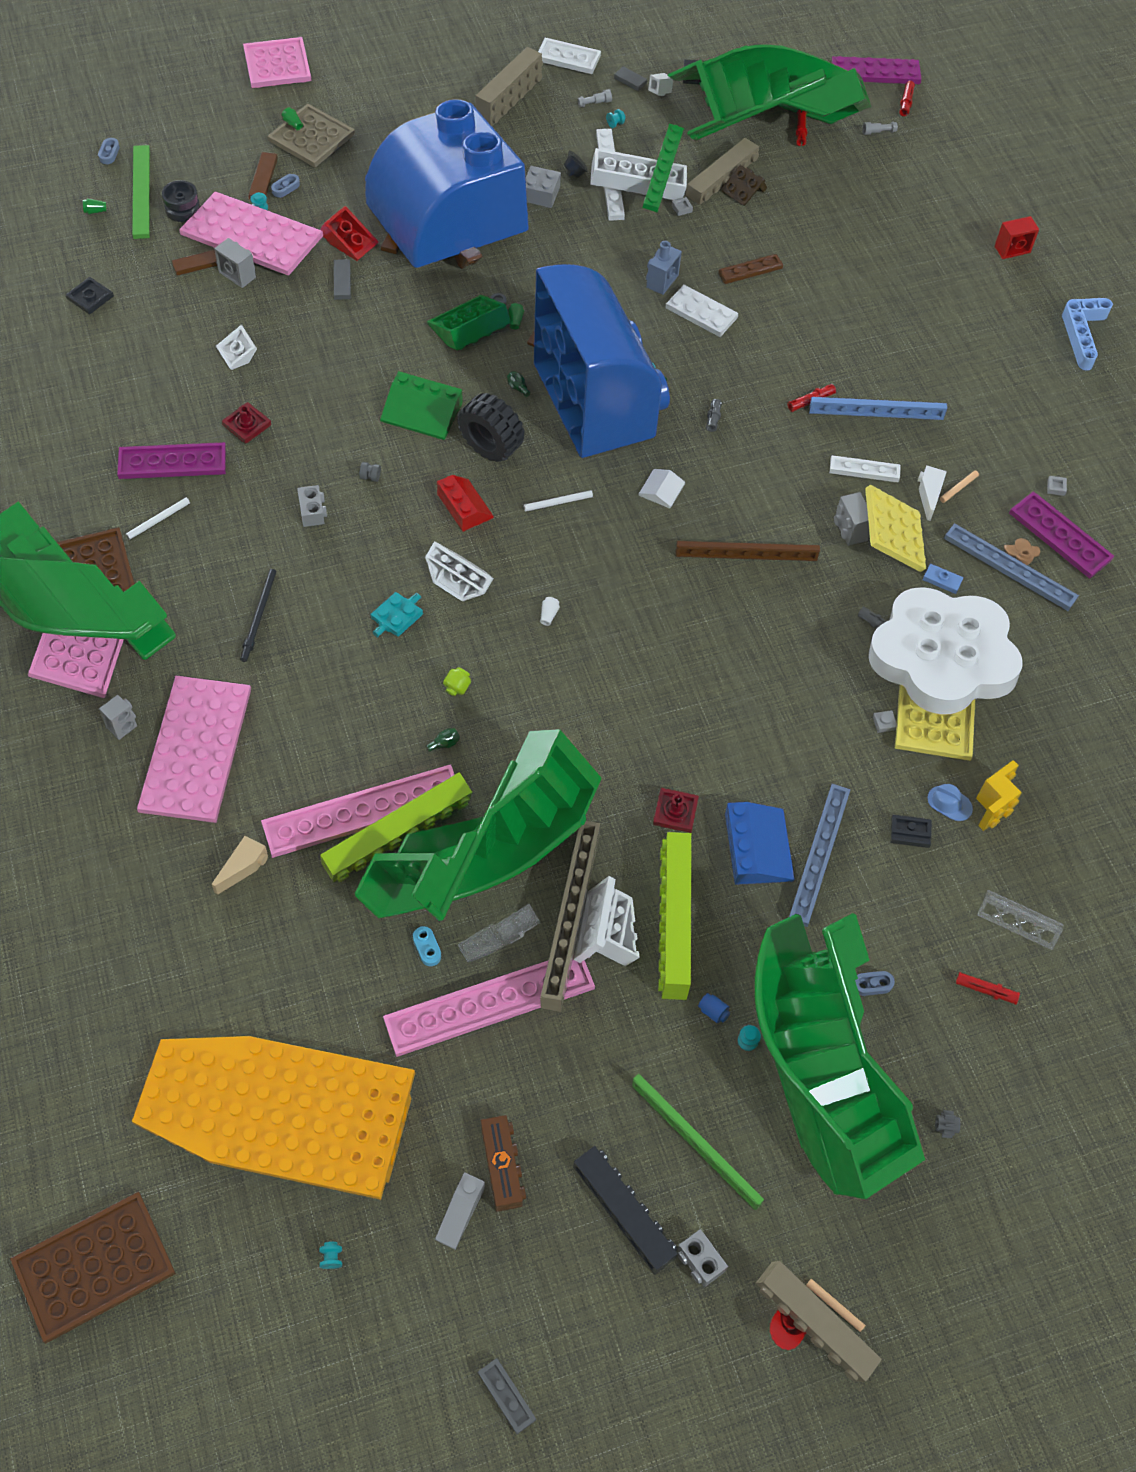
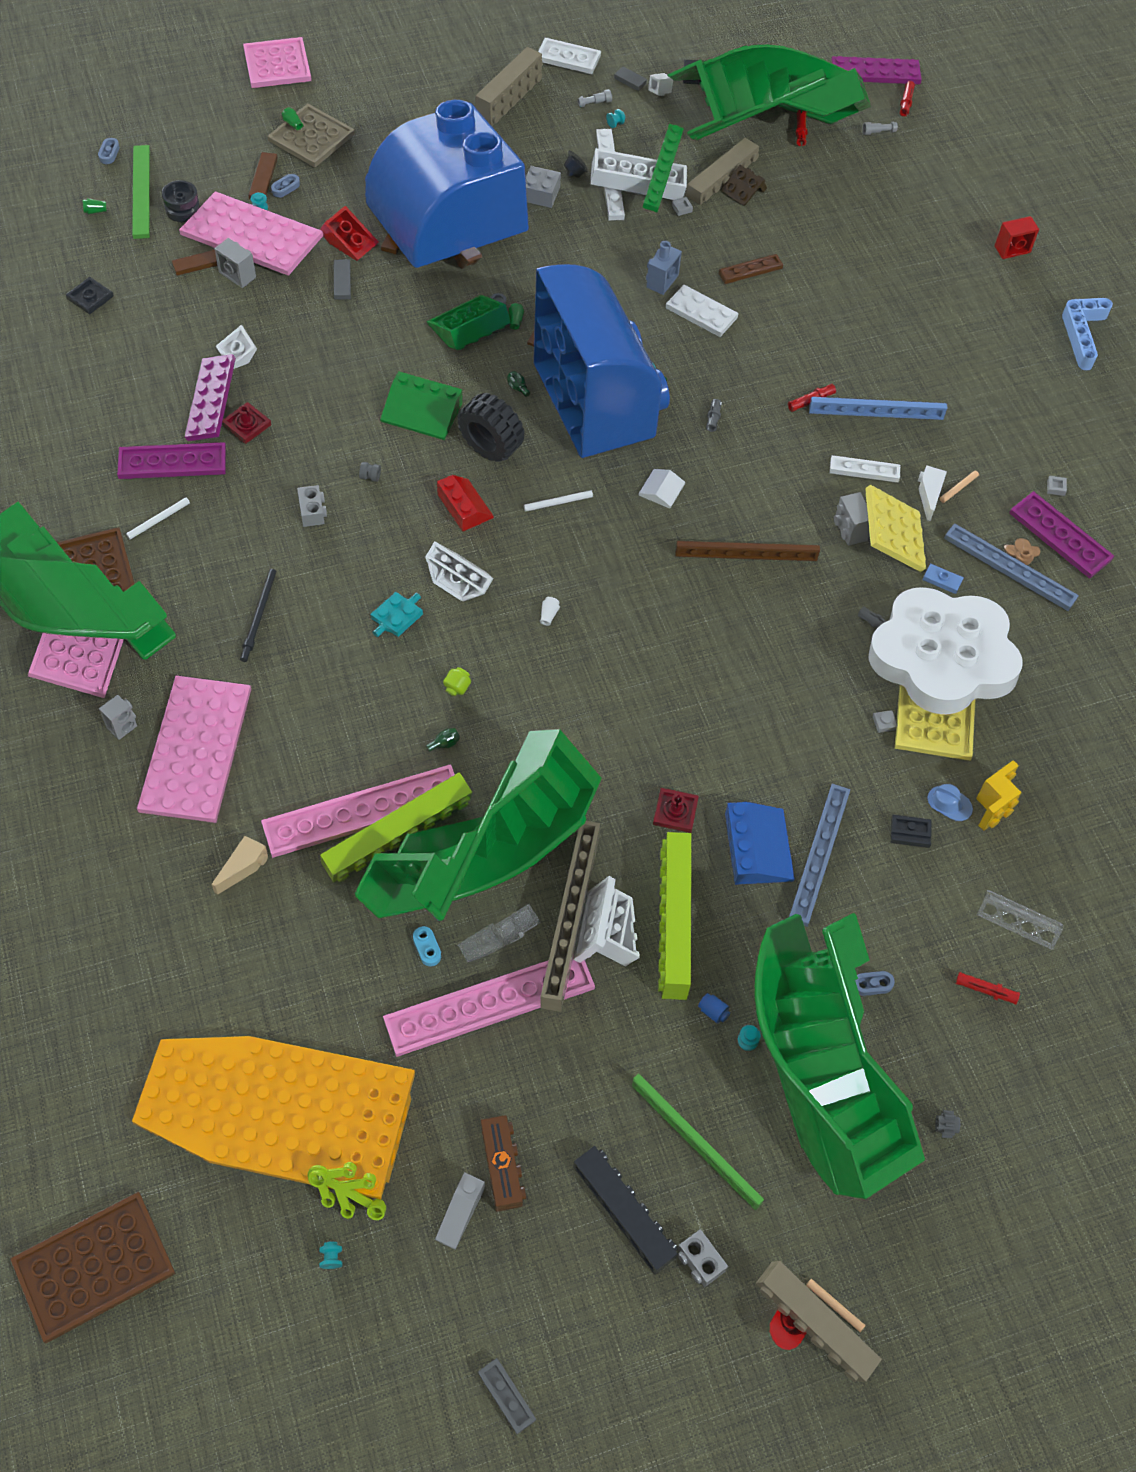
none -> plate [185,354,236,441]
none -> lime plant [307,1162,386,1220]

